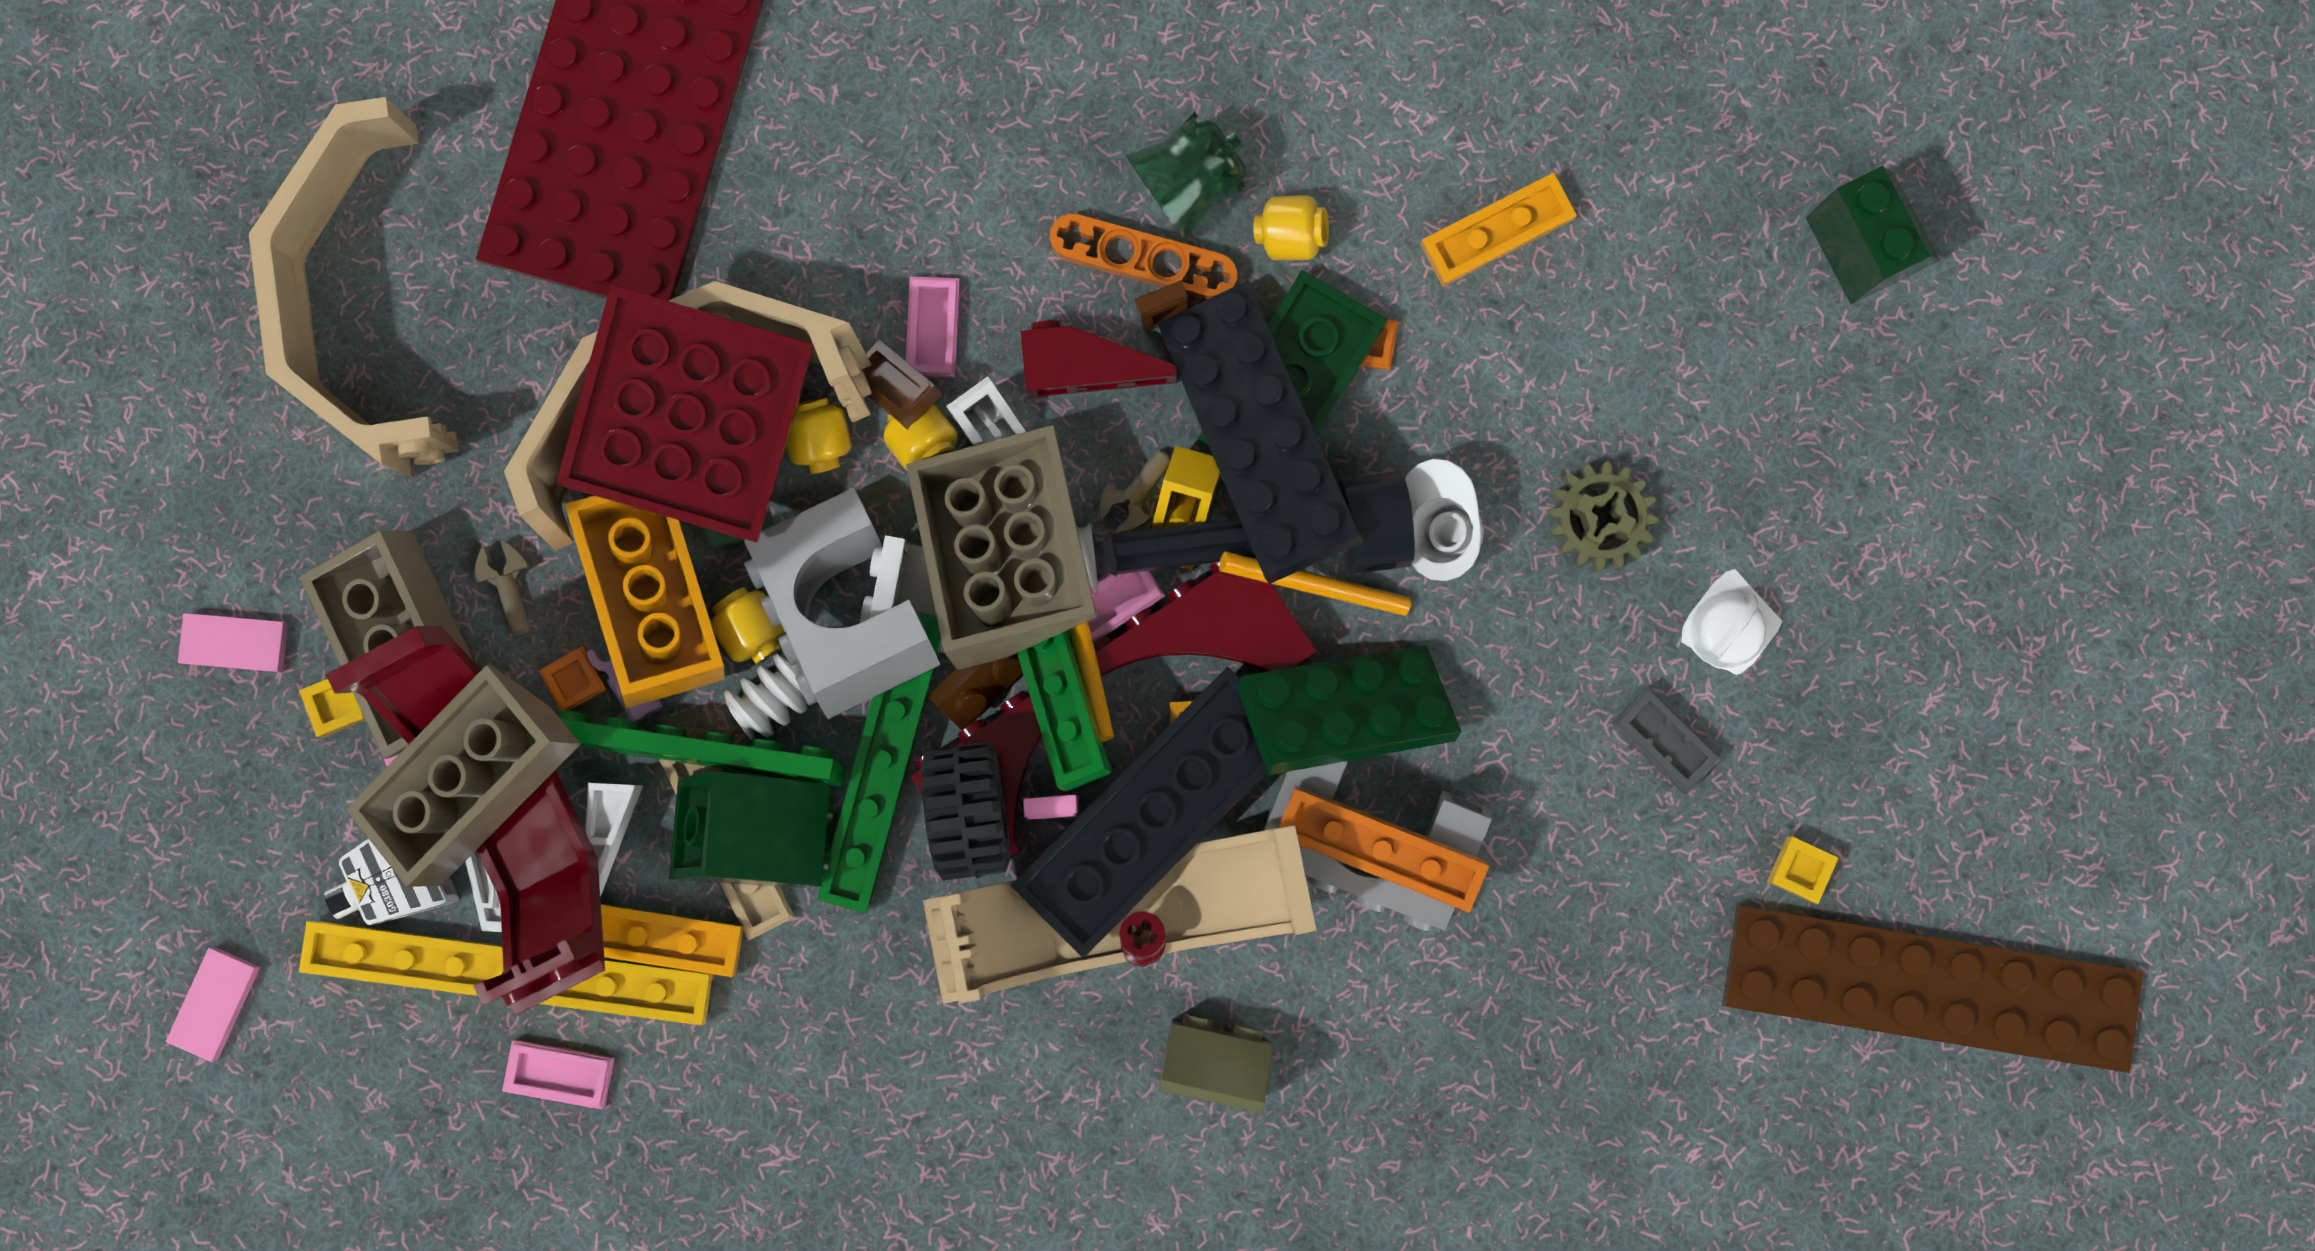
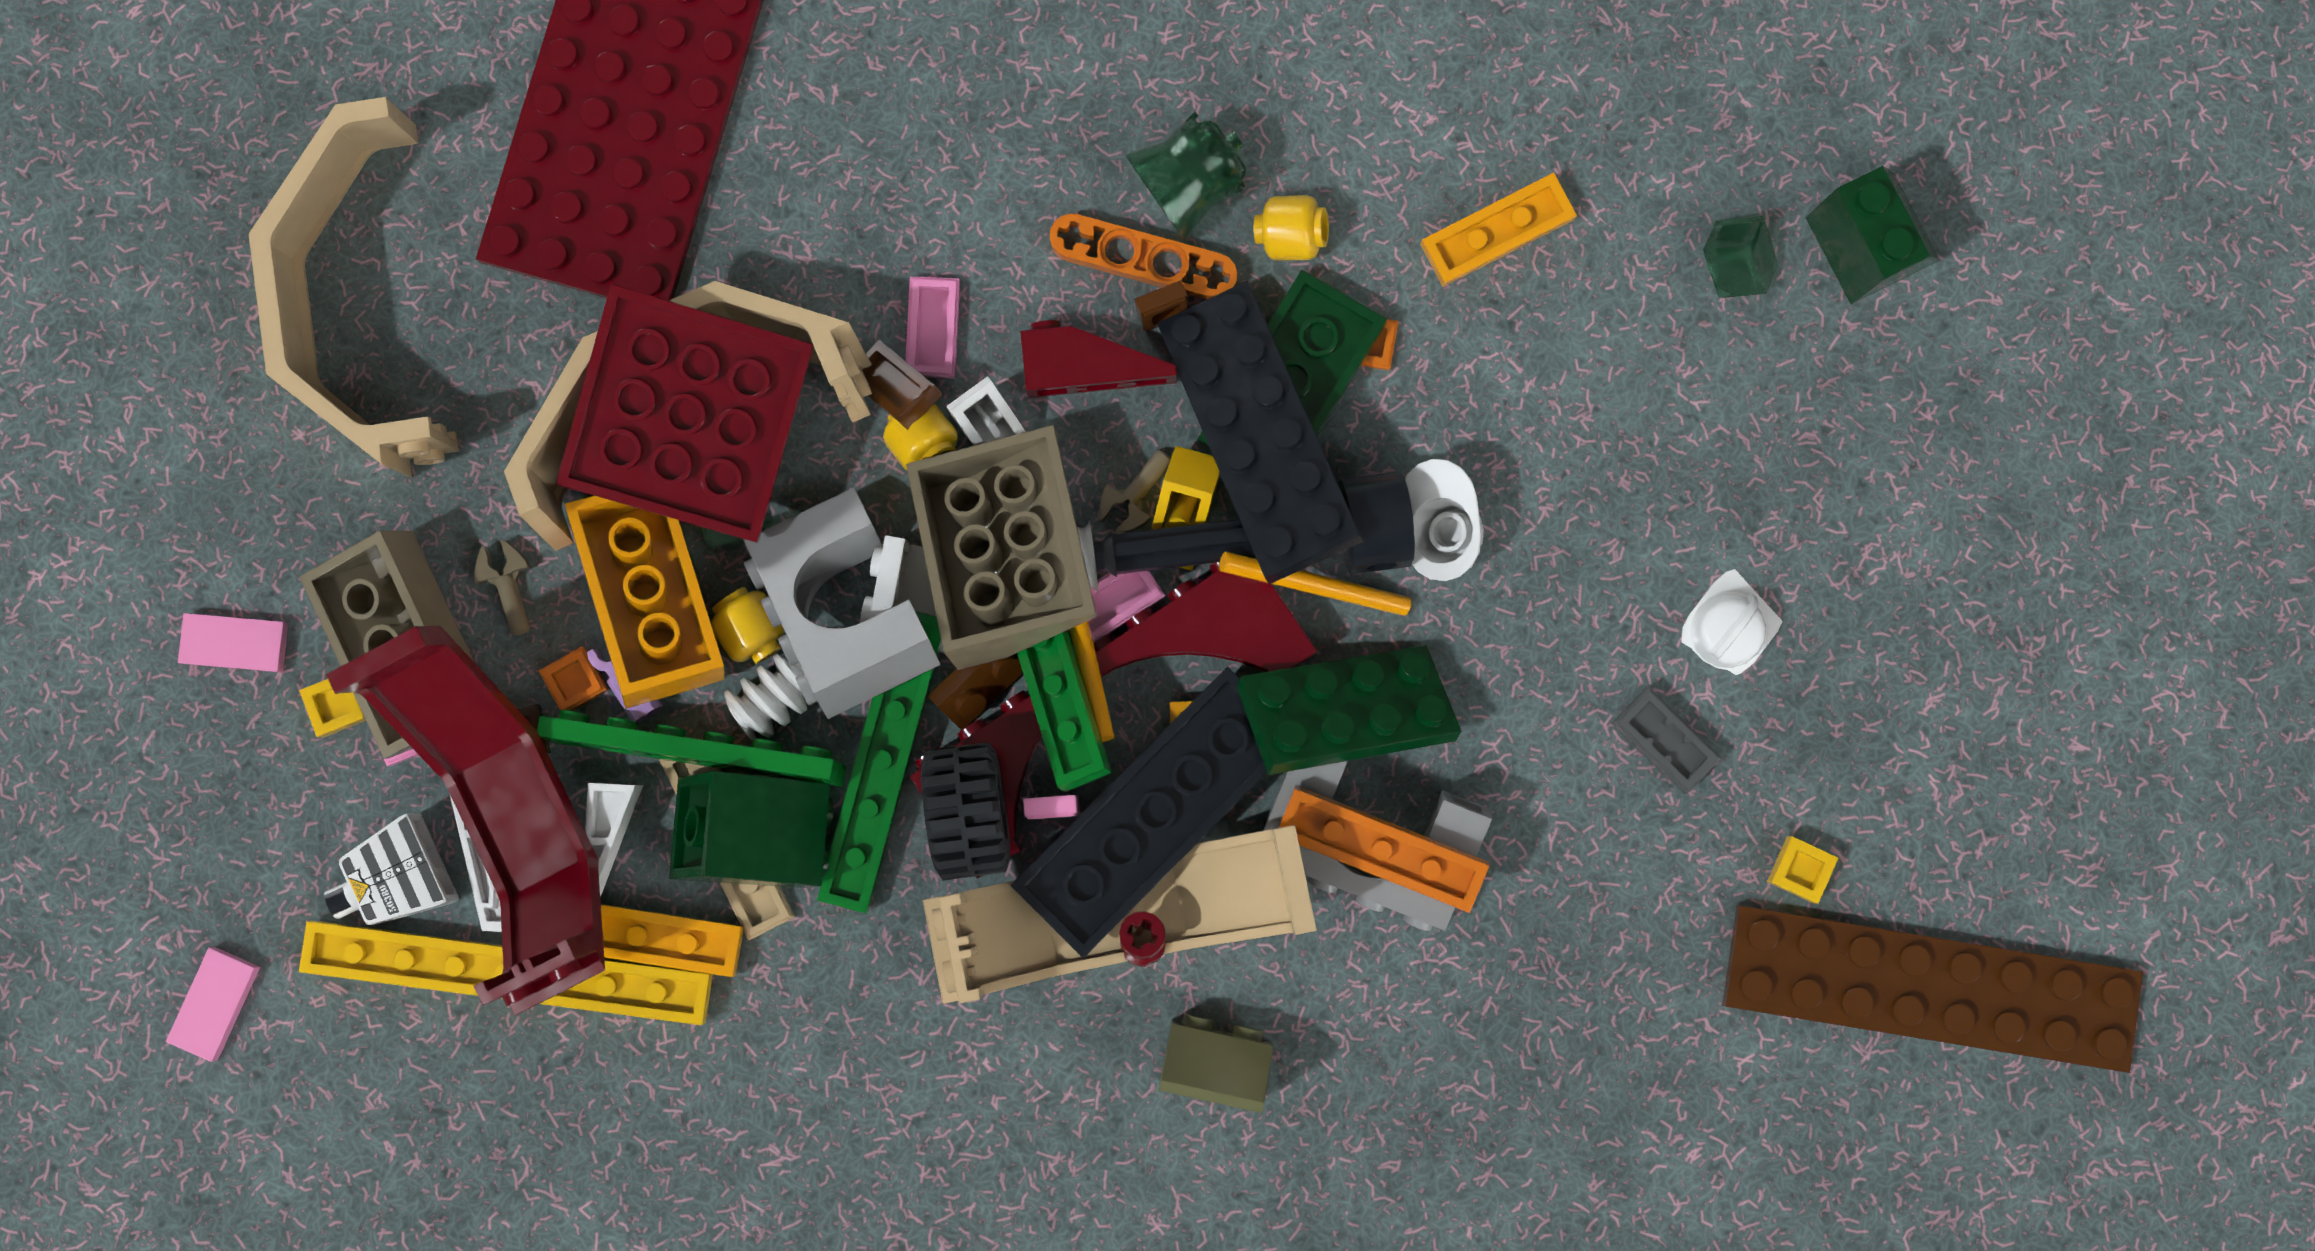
dark tan slope [346,665,580,887] -> none
bright pink tile [502,1039,615,1109] -> none
yellow head [786,397,852,474] -> none
olive gear [1546,462,1659,573] -> none
none -> clear green panel [1703,215,1778,298]

